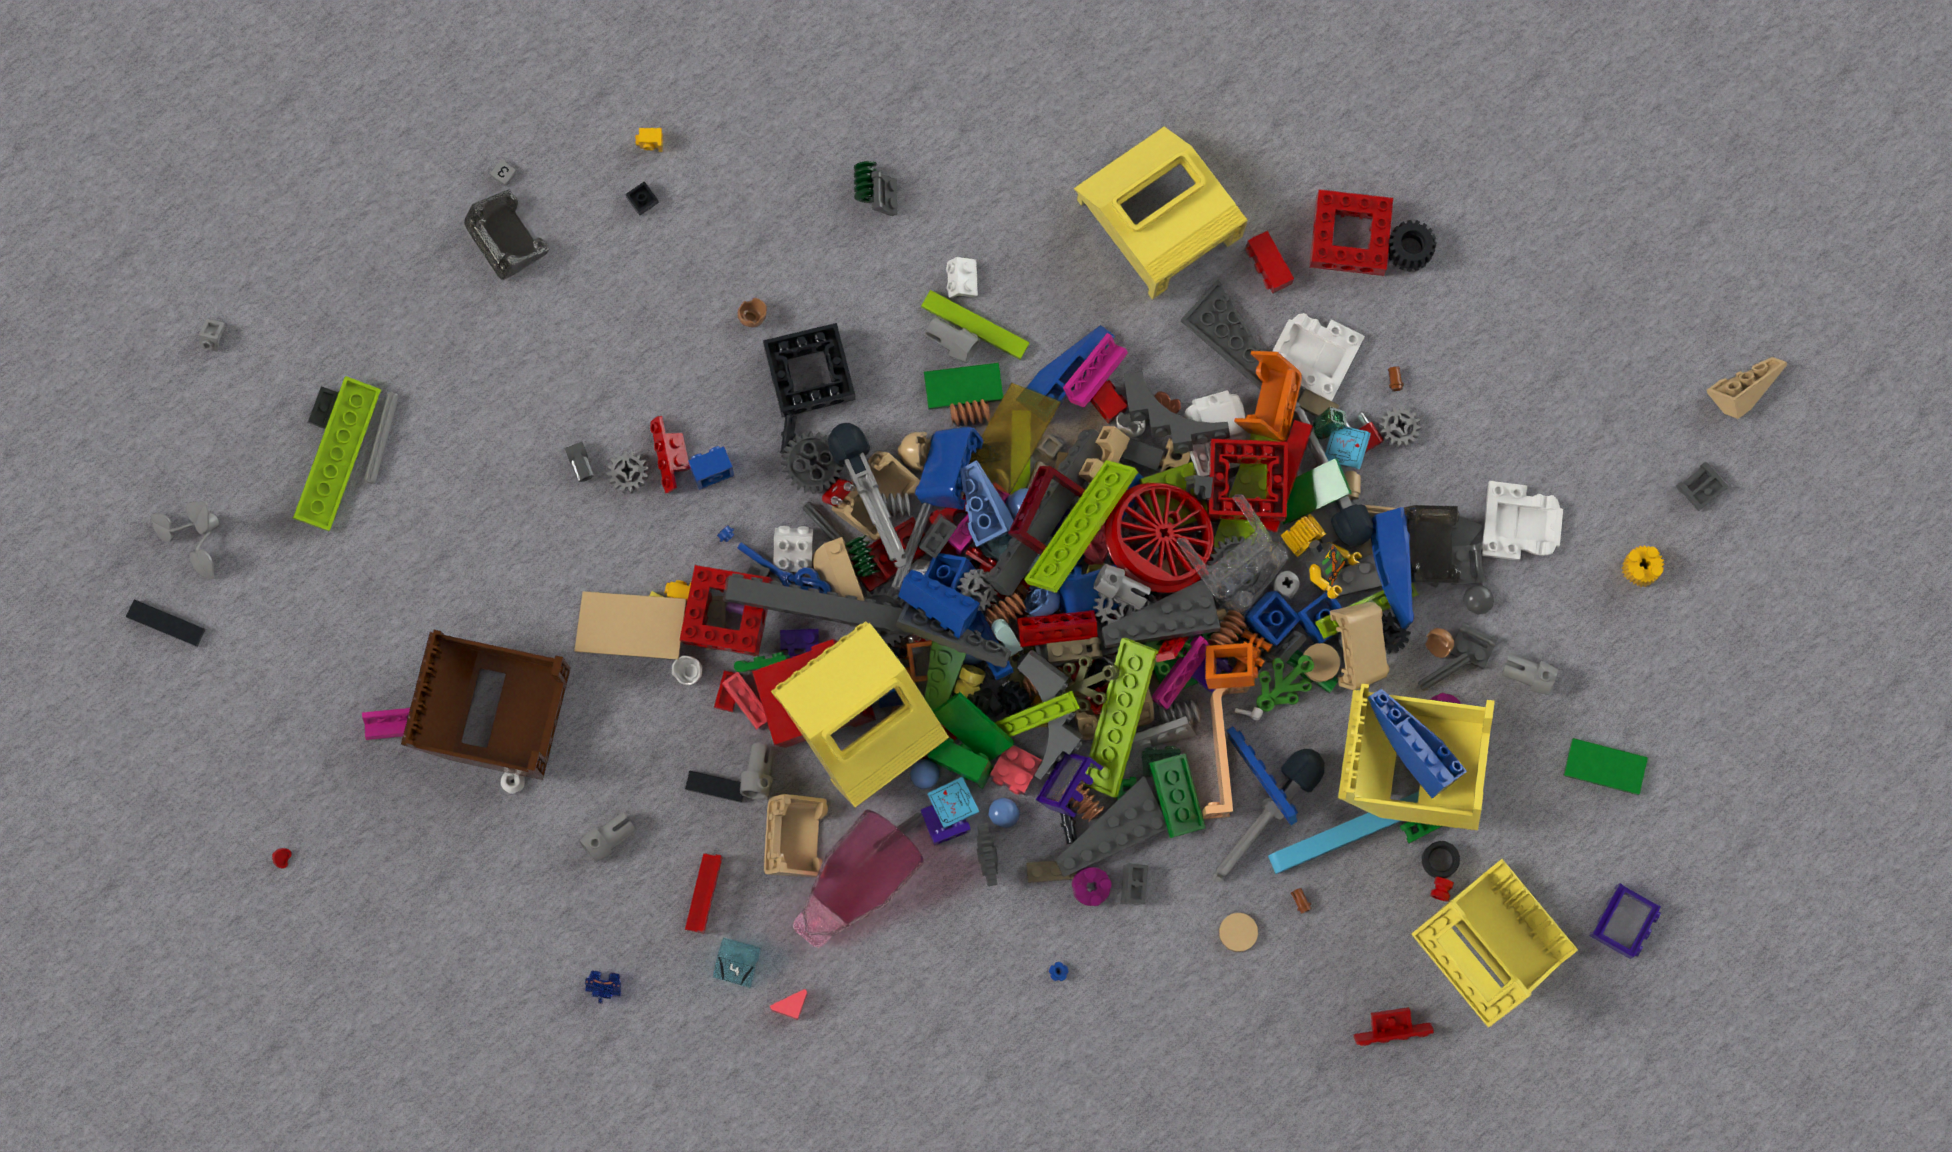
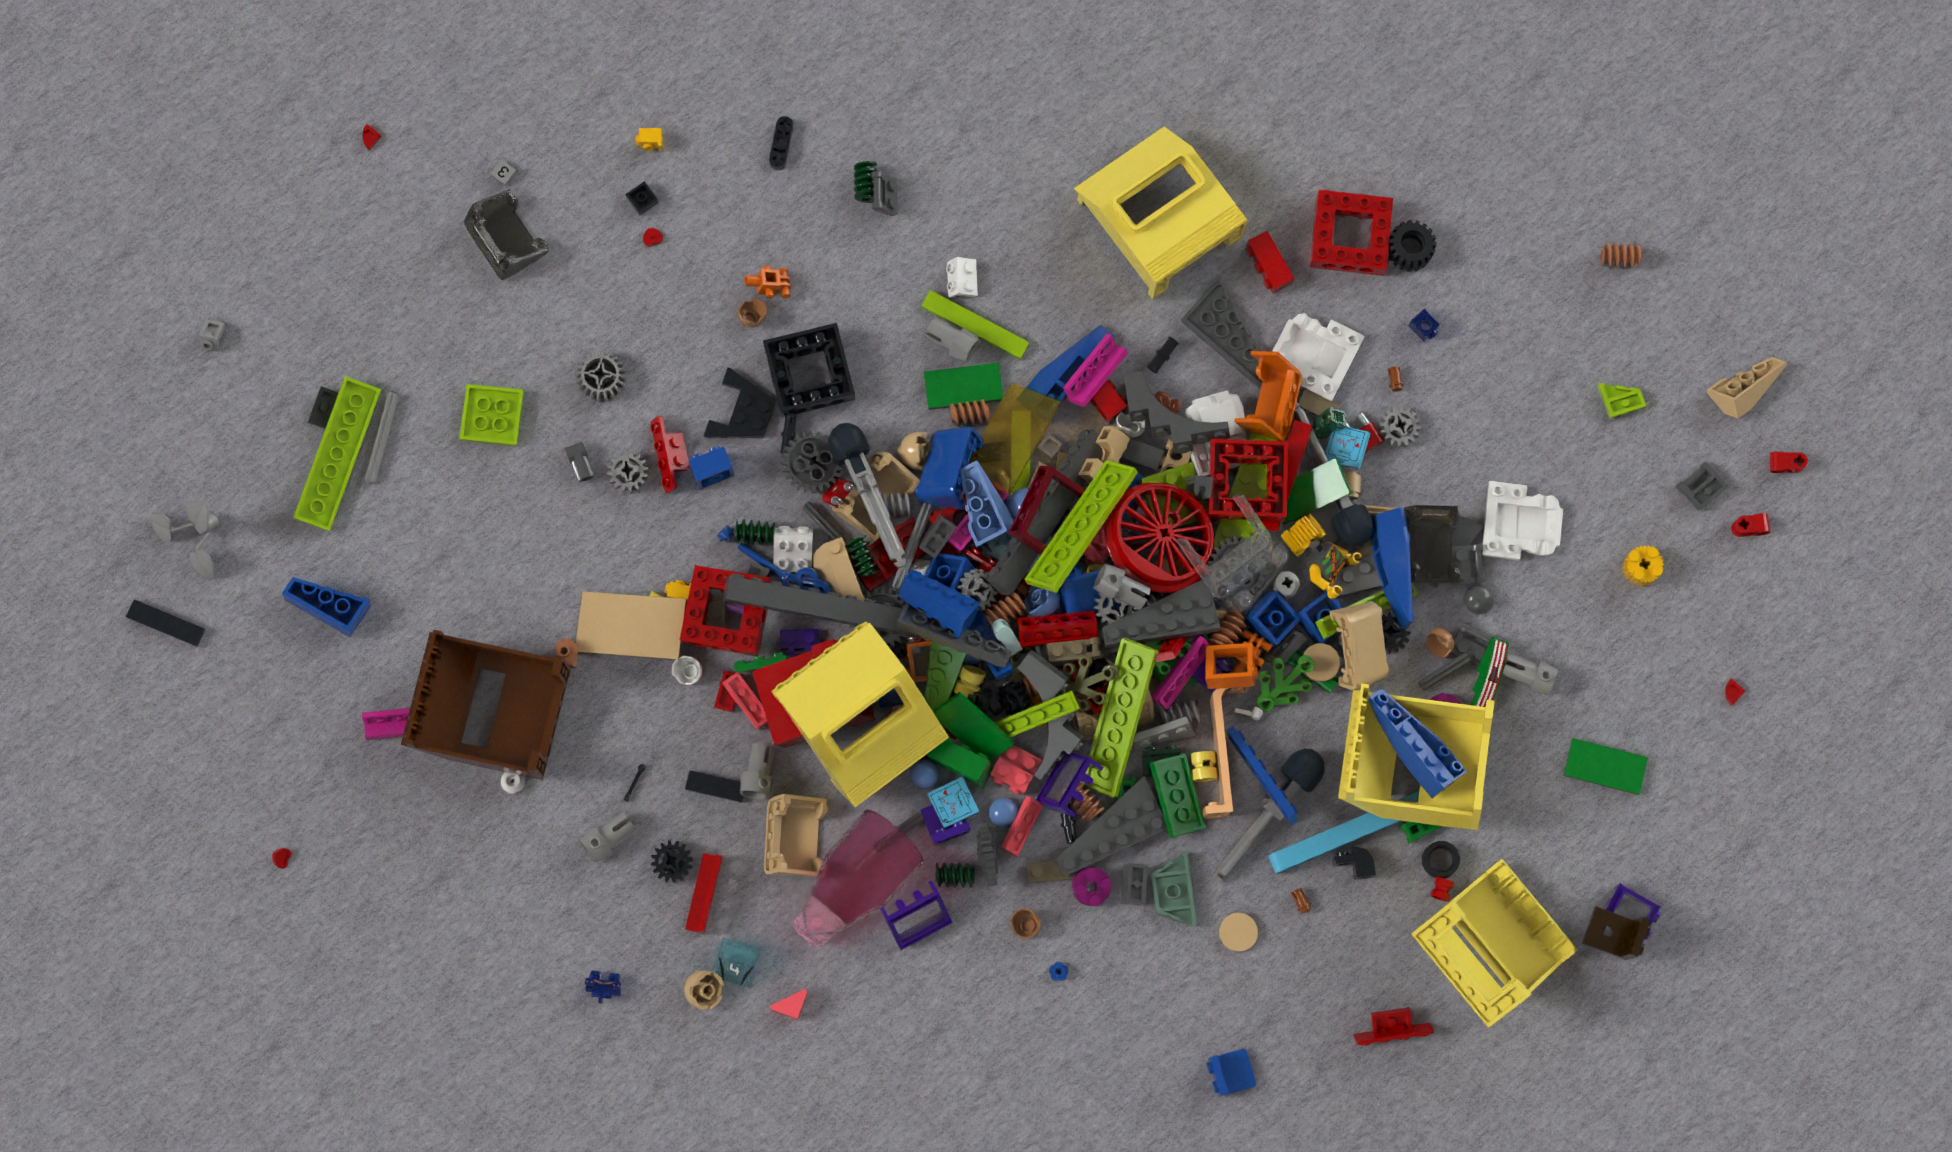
none -> blue wedge [282,577,371,637]
none -> red tile [362,124,381,151]
none -> lime plate [459,384,524,447]
none -> nougat brick [555,638,579,668]
none -> light grey gear [575,350,627,402]
none -> black hinge [624,764,646,801]
none -> red piece [643,228,663,247]
none -> black gear [651,840,693,883]
none -> tan cylinder [684,970,724,1010]
none -> black wing [704,367,776,438]
none -> dark green piece [735,519,775,546]
none -> orange piece [744,265,791,299]
none -> black beam [769,116,793,170]
none -> dark purple window [880,880,953,950]
none -> dark green piece [935,862,975,888]
none -> coral tile [1001,796,1043,857]
none -> medium nougat hair [1010,908,1041,939]
none -> black pin [1147,336,1179,374]
none -> sand green wing [1150,852,1197,927]
none -> light yellow wheel [1191,751,1218,782]
none -> blue bracket [1206,1049,1256,1097]
none -> black brick [1332,846,1376,880]
none -> clear blue brick [1408,309,1440,342]
none -> slope [1470,636,1509,707]
none -> dark brown bracket [1582,906,1651,960]
none -> lime wing [1597,383,1646,419]
none -> nougat piece [1600,243,1641,268]
none -> red tile [1725,678,1745,706]
none -> red piece [1731,513,1771,537]
none -> red piece [1770,451,1808,473]

